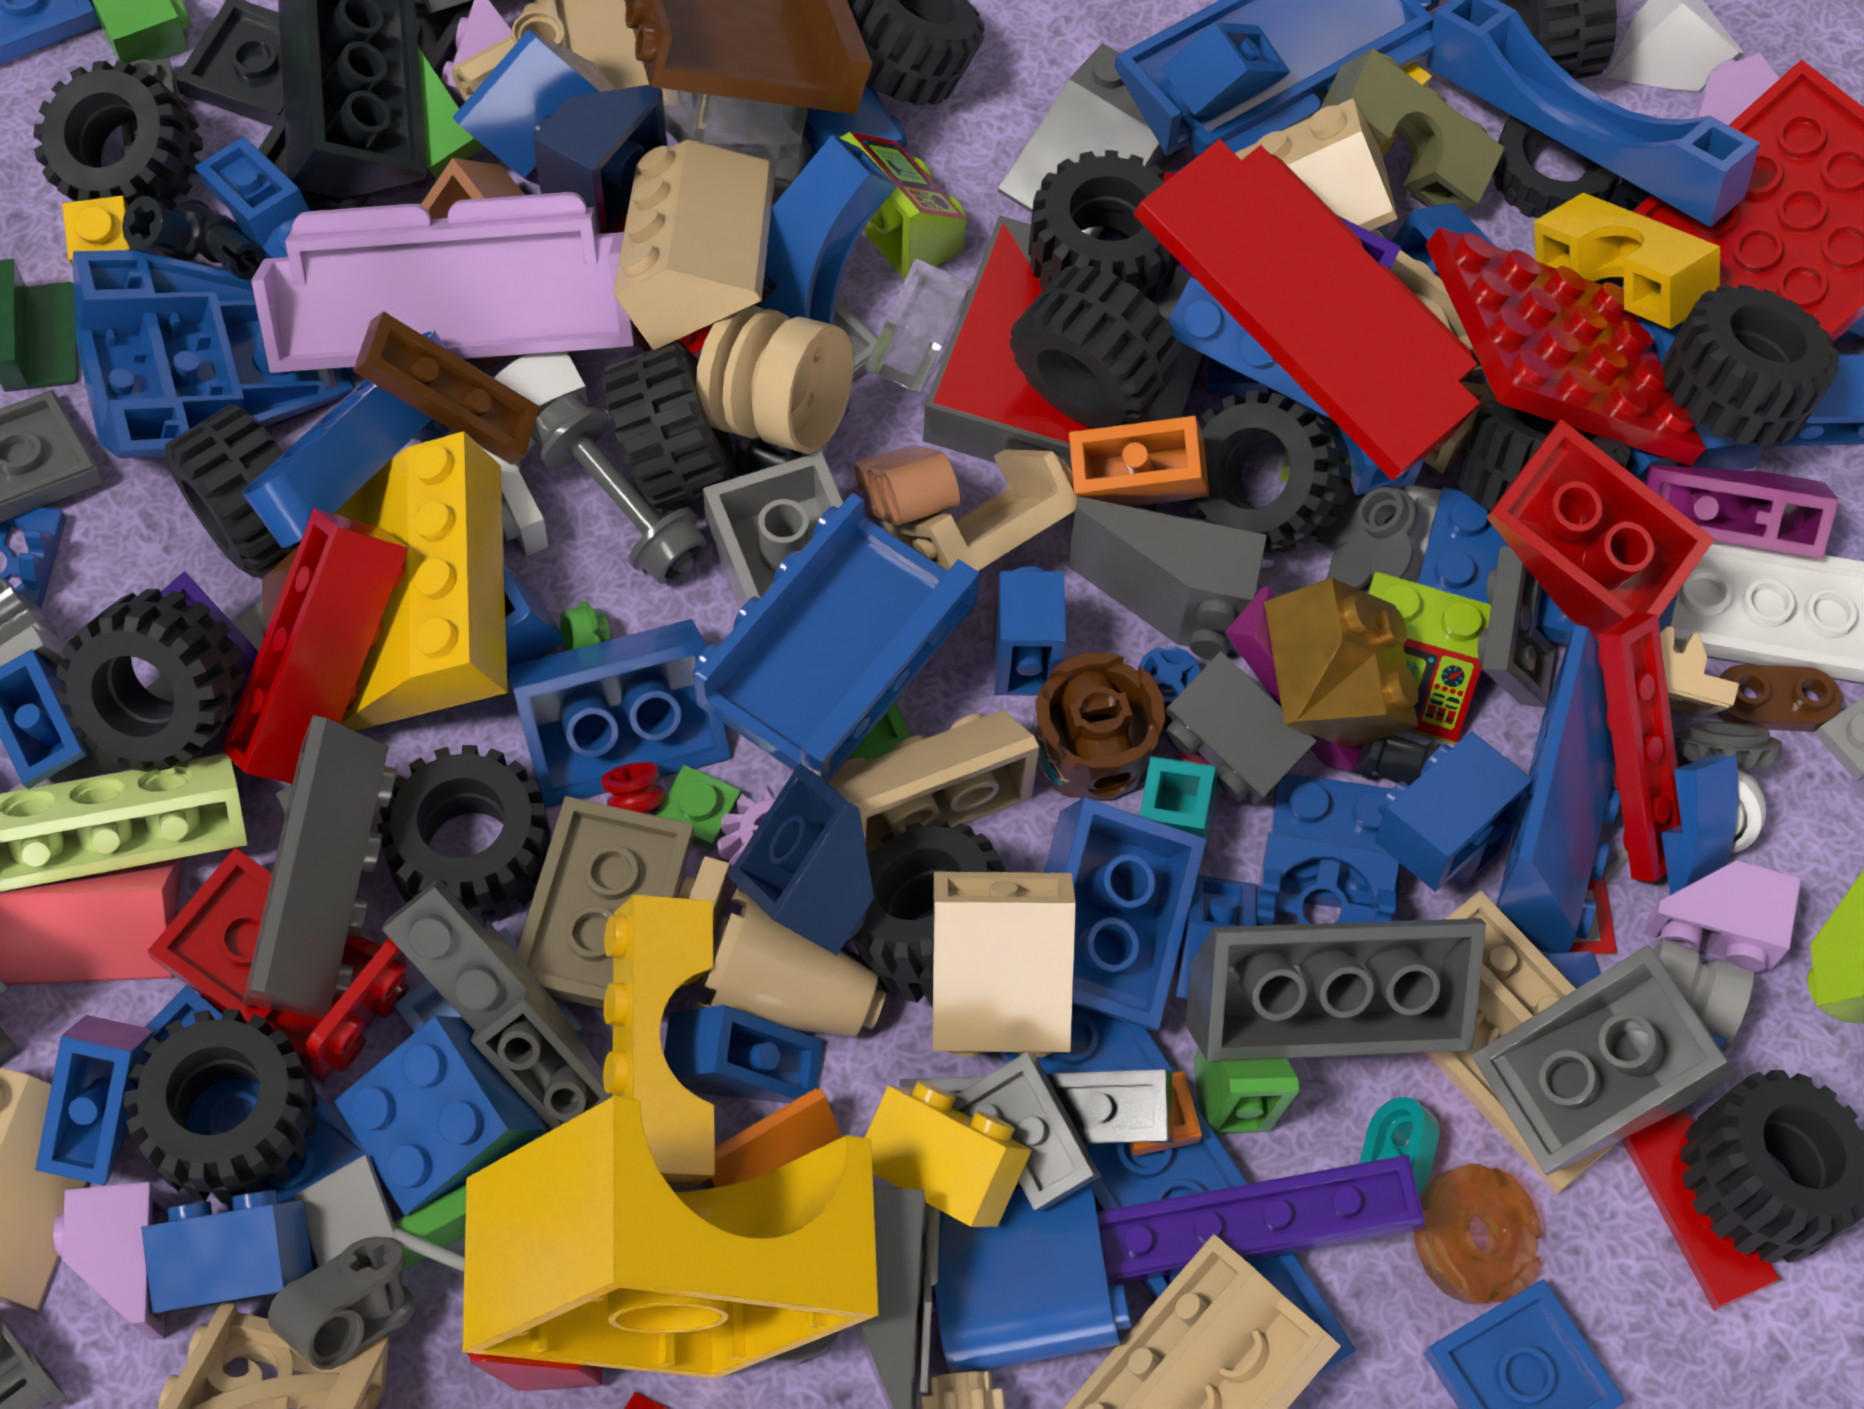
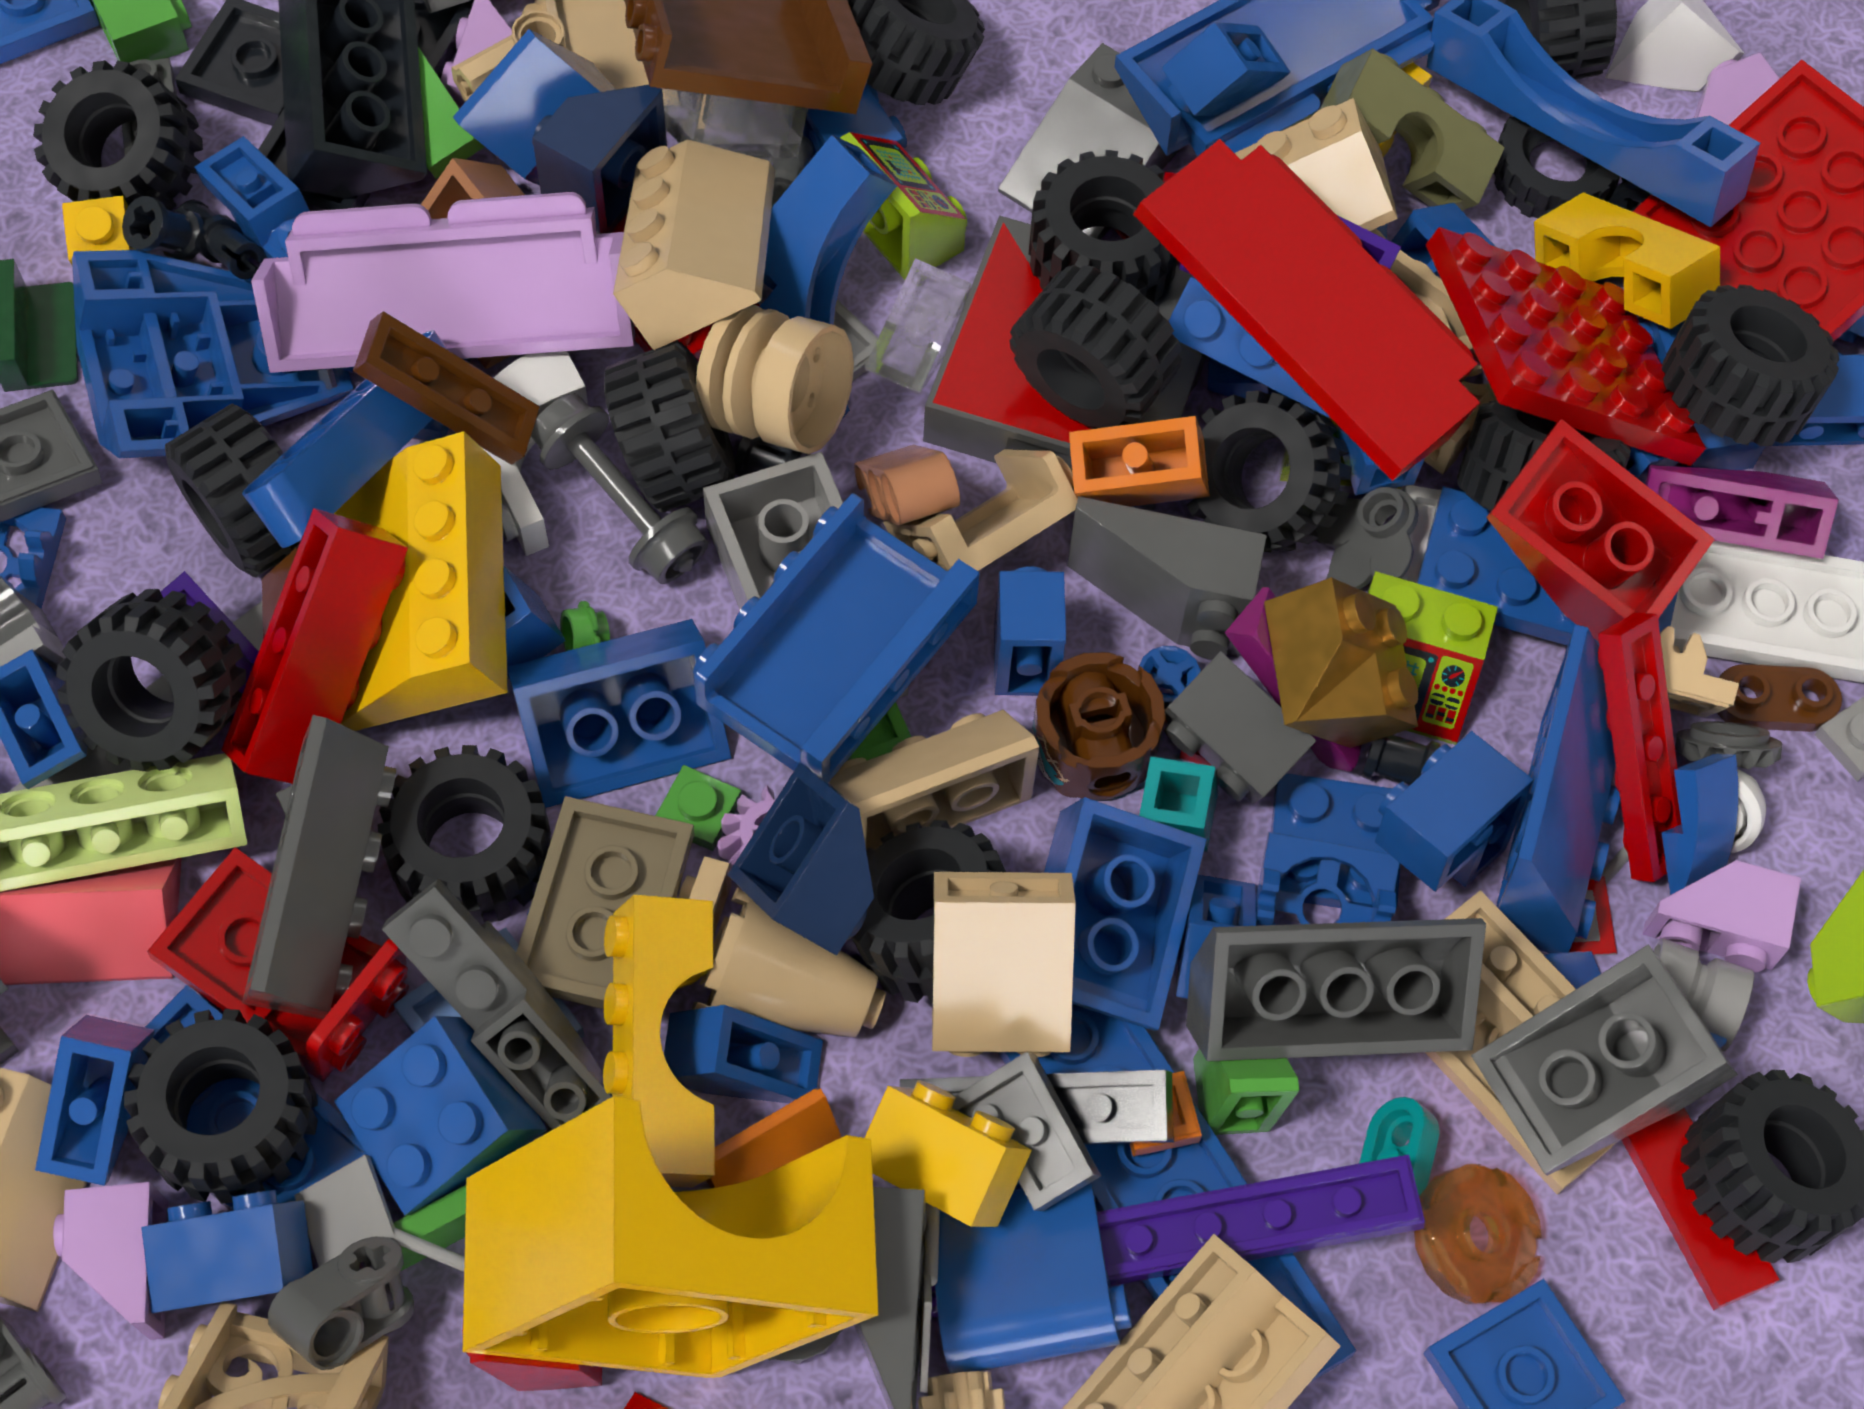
red bush [601,762,665,813] -> none
dark grey plate [1478,546,1555,707] -> none

